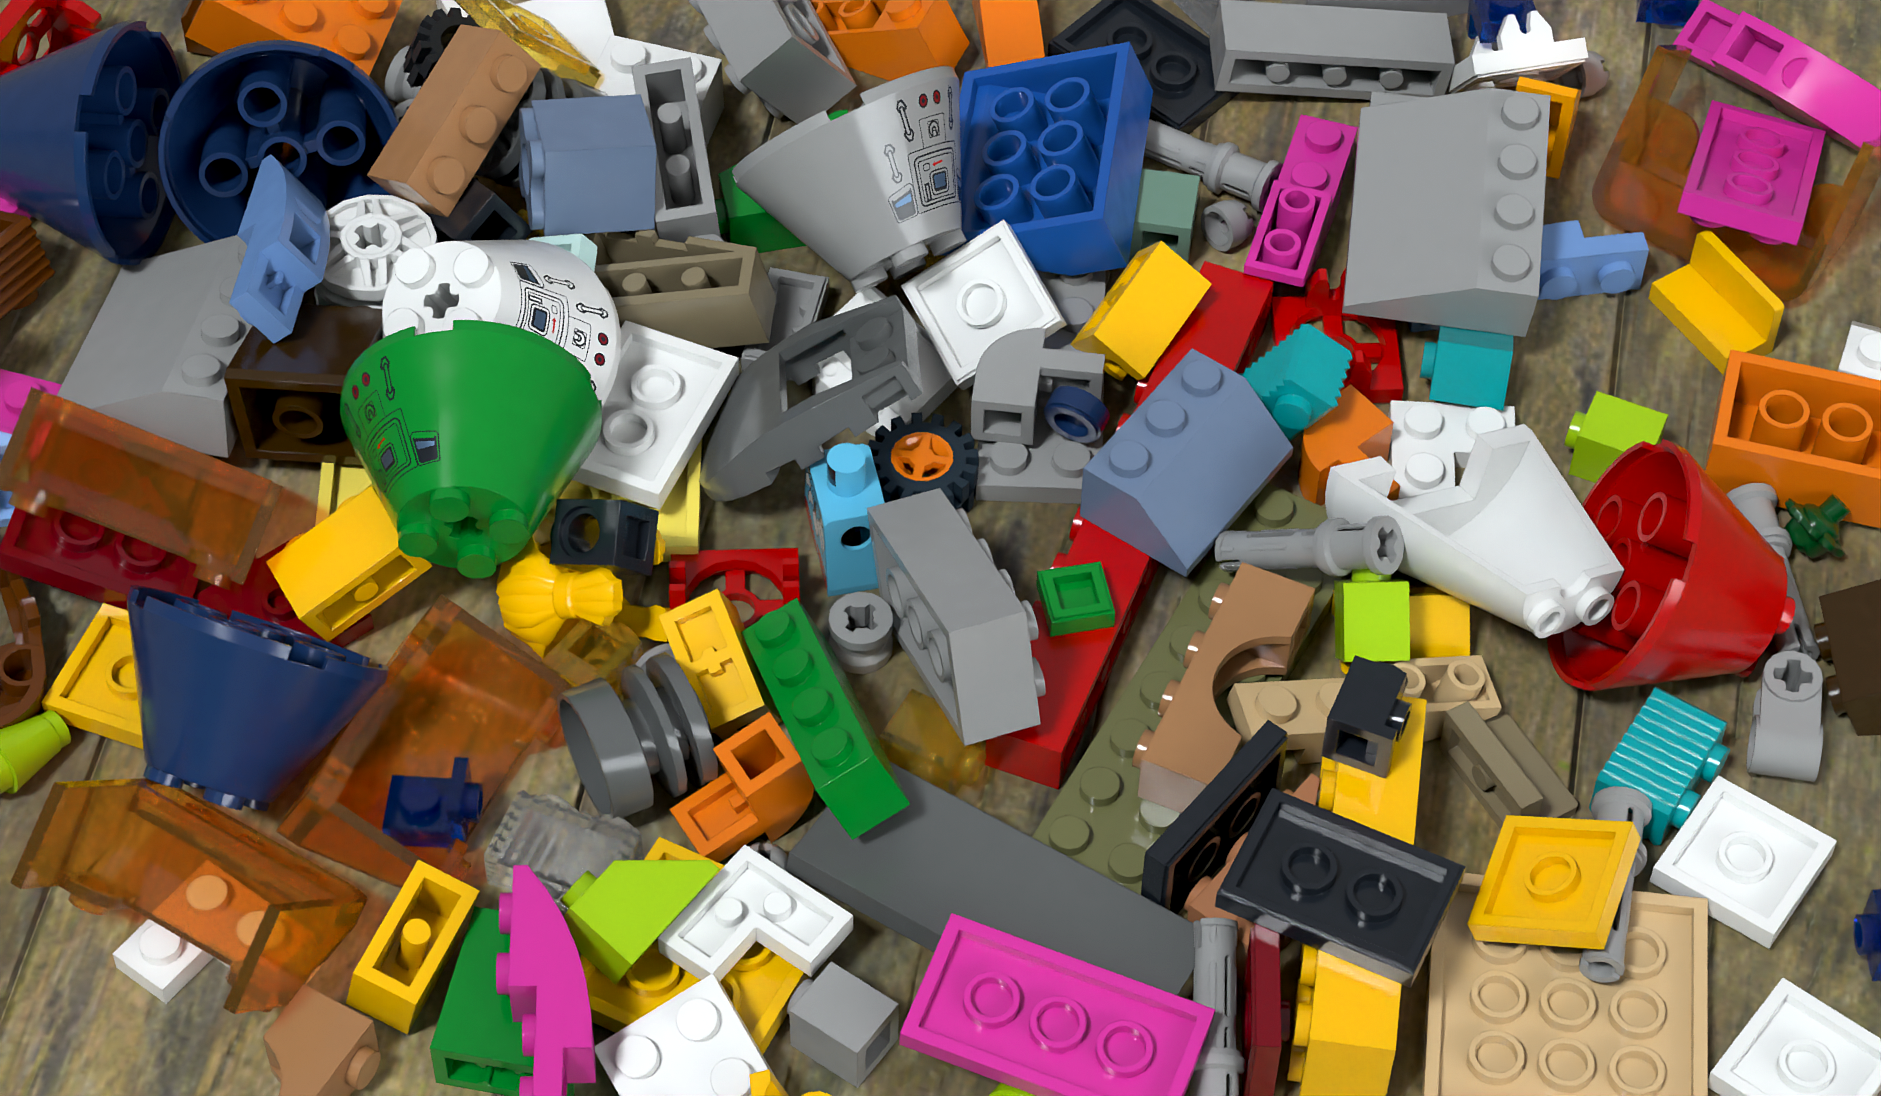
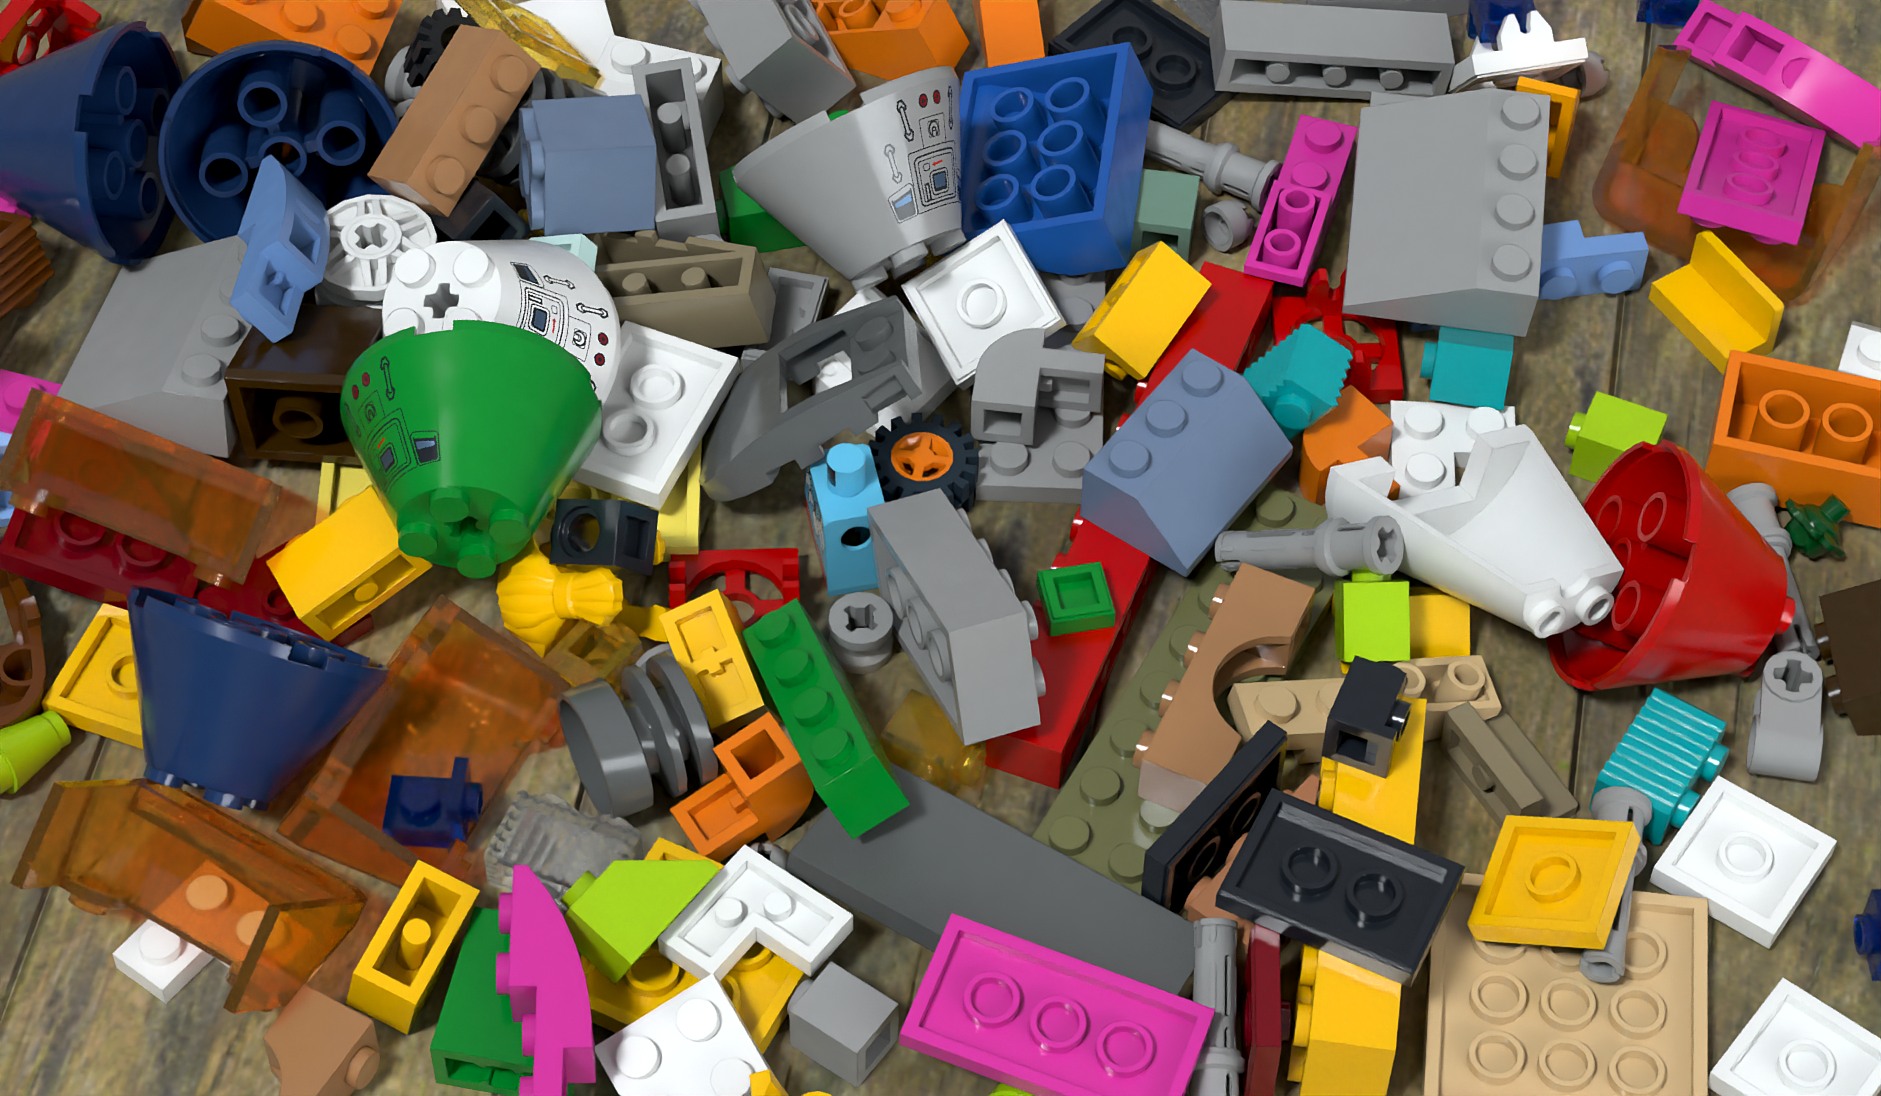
dark blue tile [1044,386,1110,443] -> none

